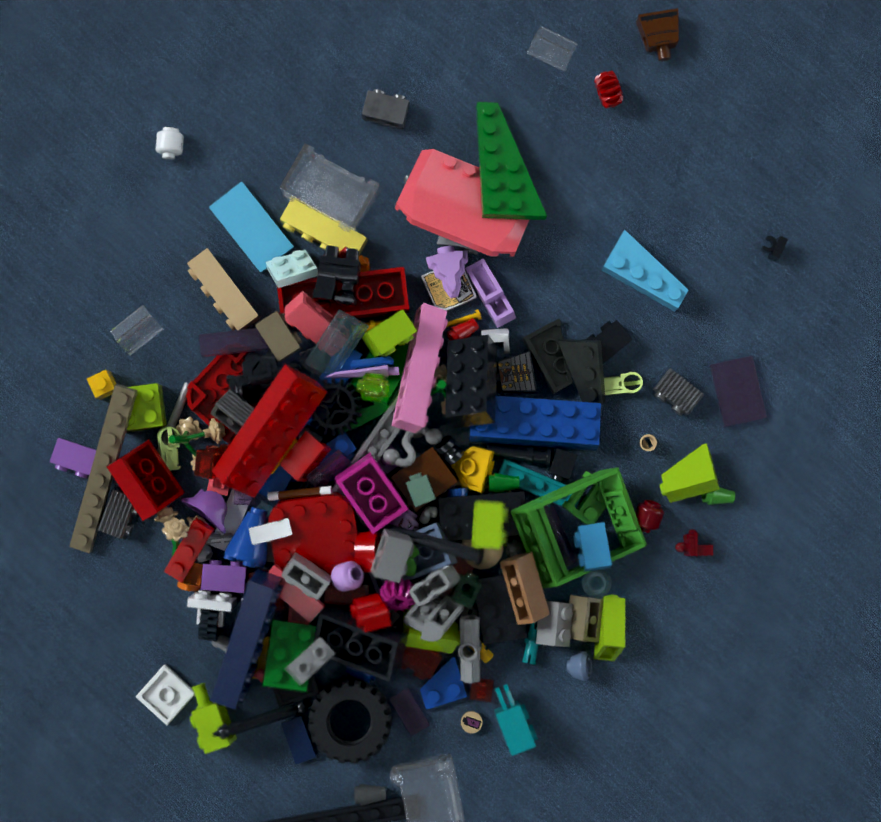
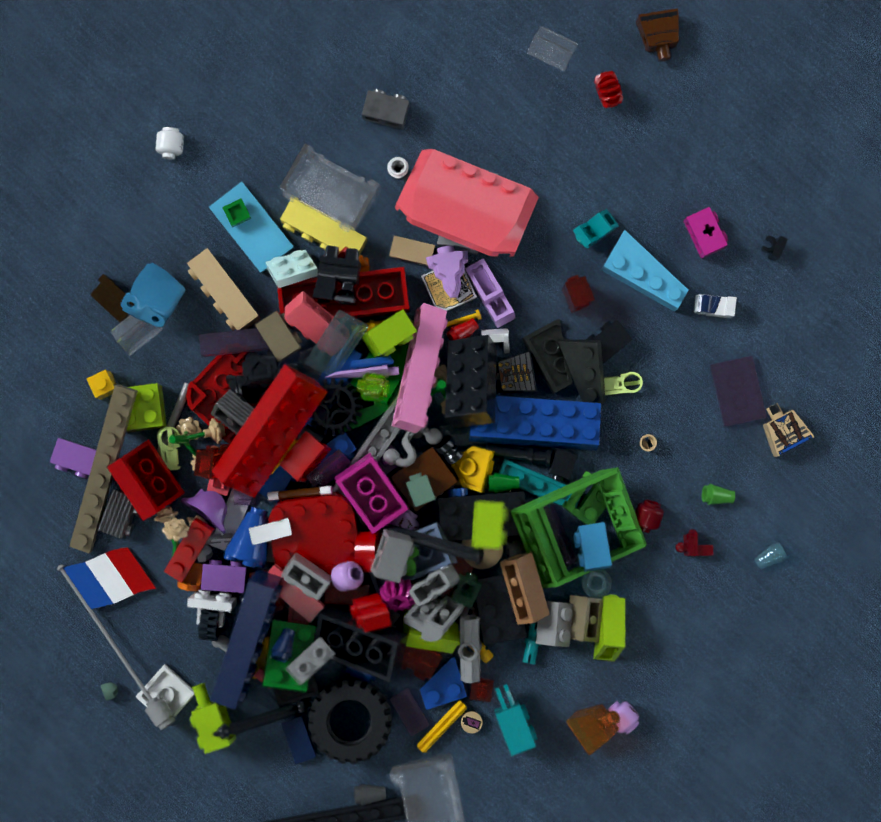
light grey arm [419,505,438,524] -> none
green wing [476,102,547,220] -> none
sand blue cone [567,651,592,681] -> none
flat silver brick [653,368,704,416] -> none
lime slope [659,443,720,503] -> none
none -> flag [57,547,176,731]
none -> dark brown panel [90,274,135,323]
none -> sand green hinge [101,682,118,701]
none -> dark azure piece [120,262,185,327]
none -> green plate [222,198,251,228]
none -> dark blue cone [271,628,296,663]
none -> white cone [387,157,409,179]
none -> tan tile [389,236,435,266]
none -> yellow axle [417,700,467,753]
none -> clear red brick [562,275,595,313]
none -> clear orange torso [566,704,620,756]
none -> teal brick [573,209,619,249]
none -> lavender head [607,701,639,734]
none -> dark pink brick [683,207,728,259]
none -> leg [694,295,737,319]
none -> clear light blue cone [754,542,788,570]
none -> torso [763,403,814,457]

